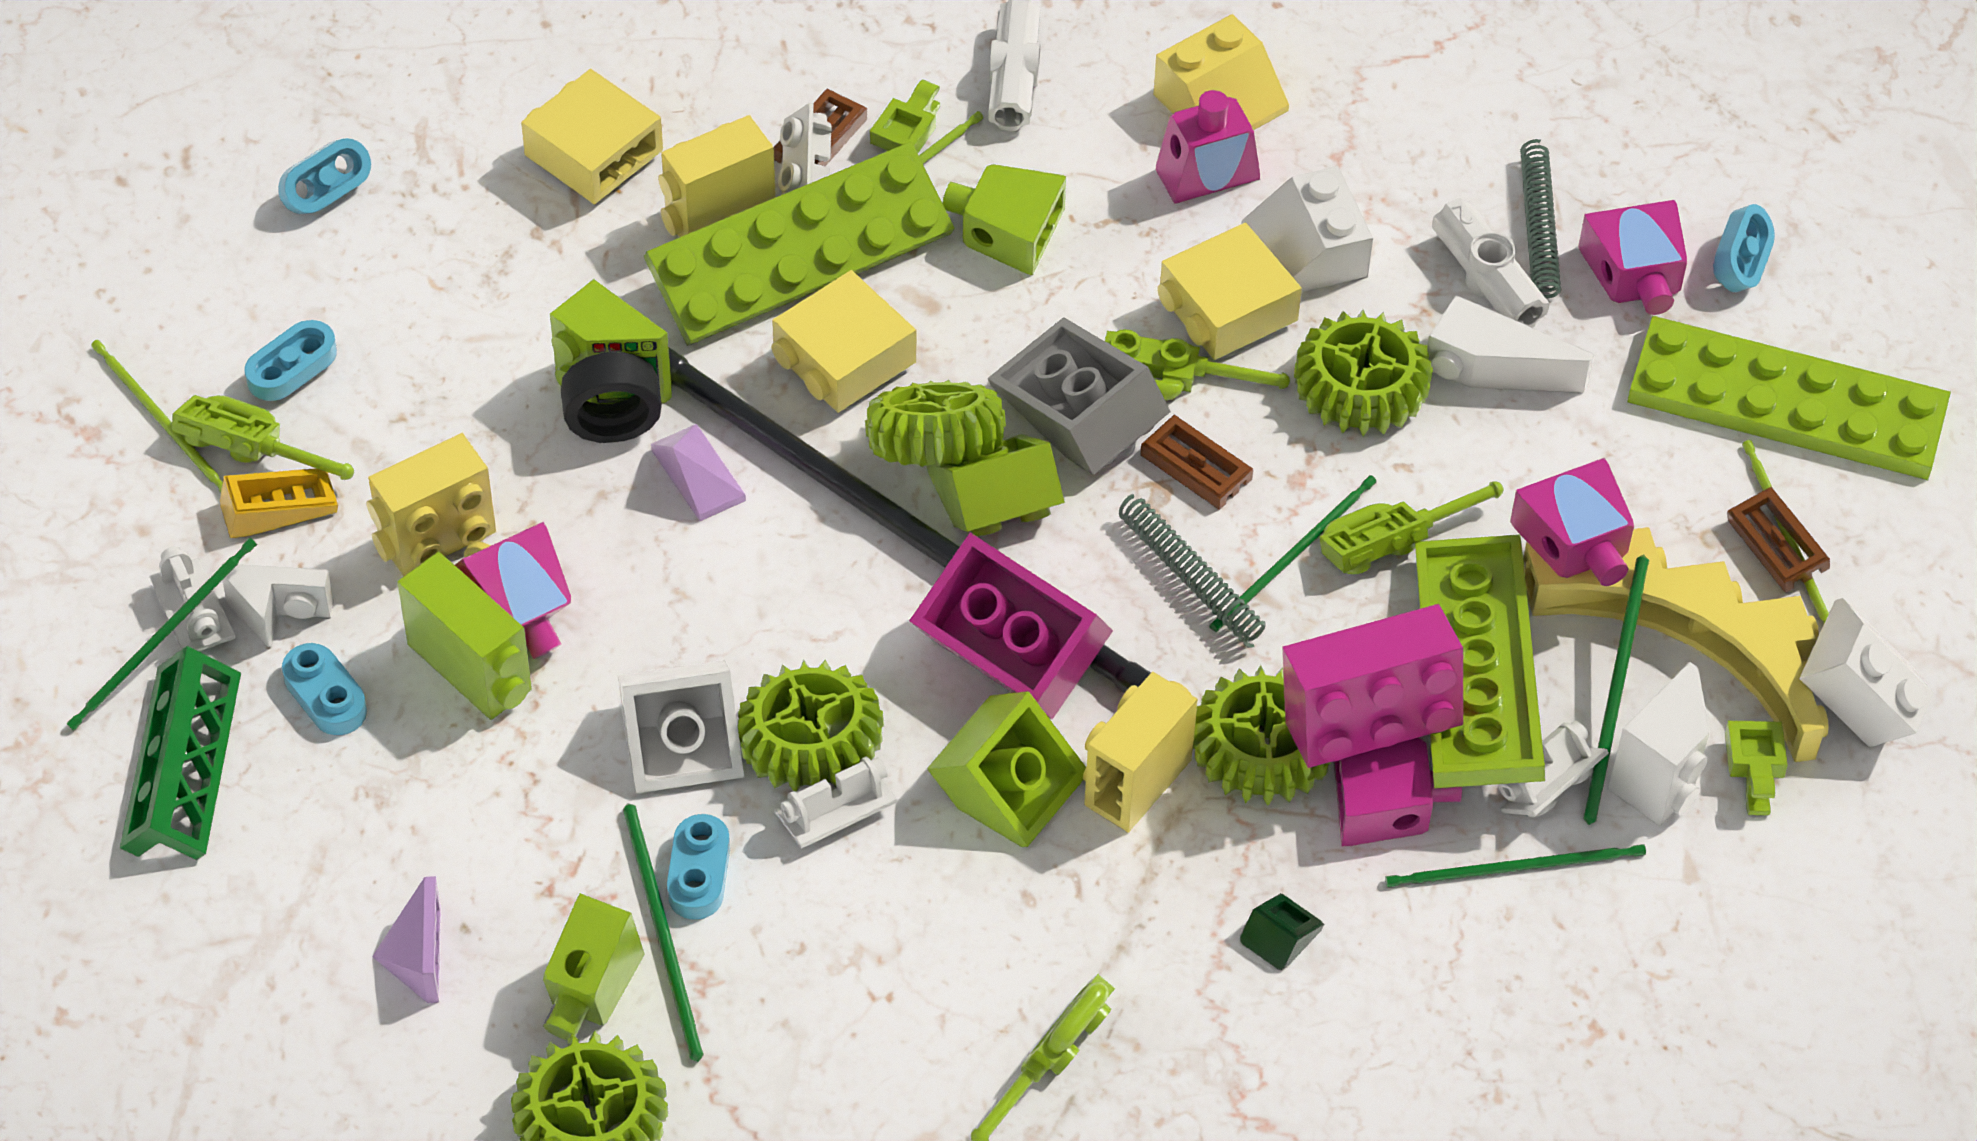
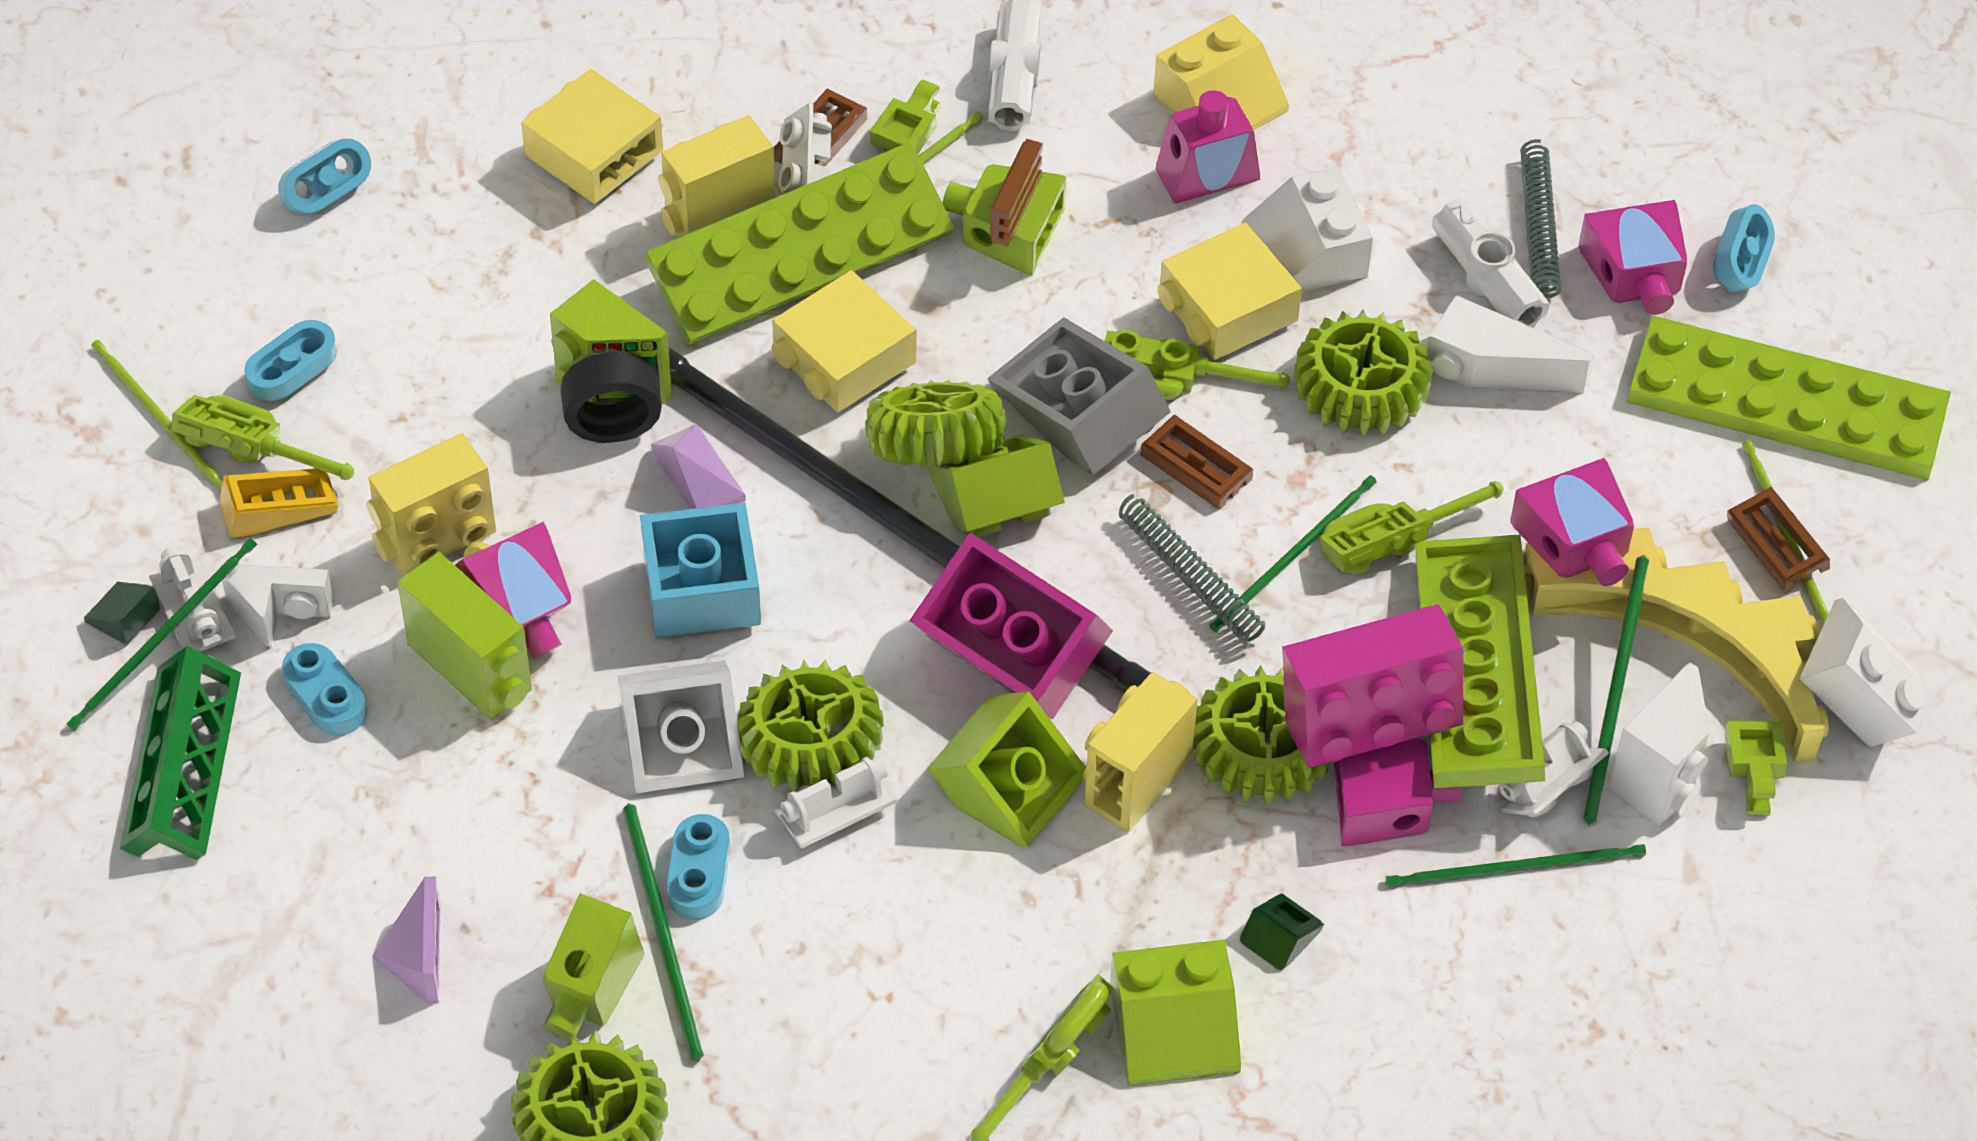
none -> dark green slope [84,581,160,645]
none -> medium azure brick [640,503,761,638]
none -> dark orange tile [990,138,1043,247]
none -> lime slope [1110,939,1241,1086]

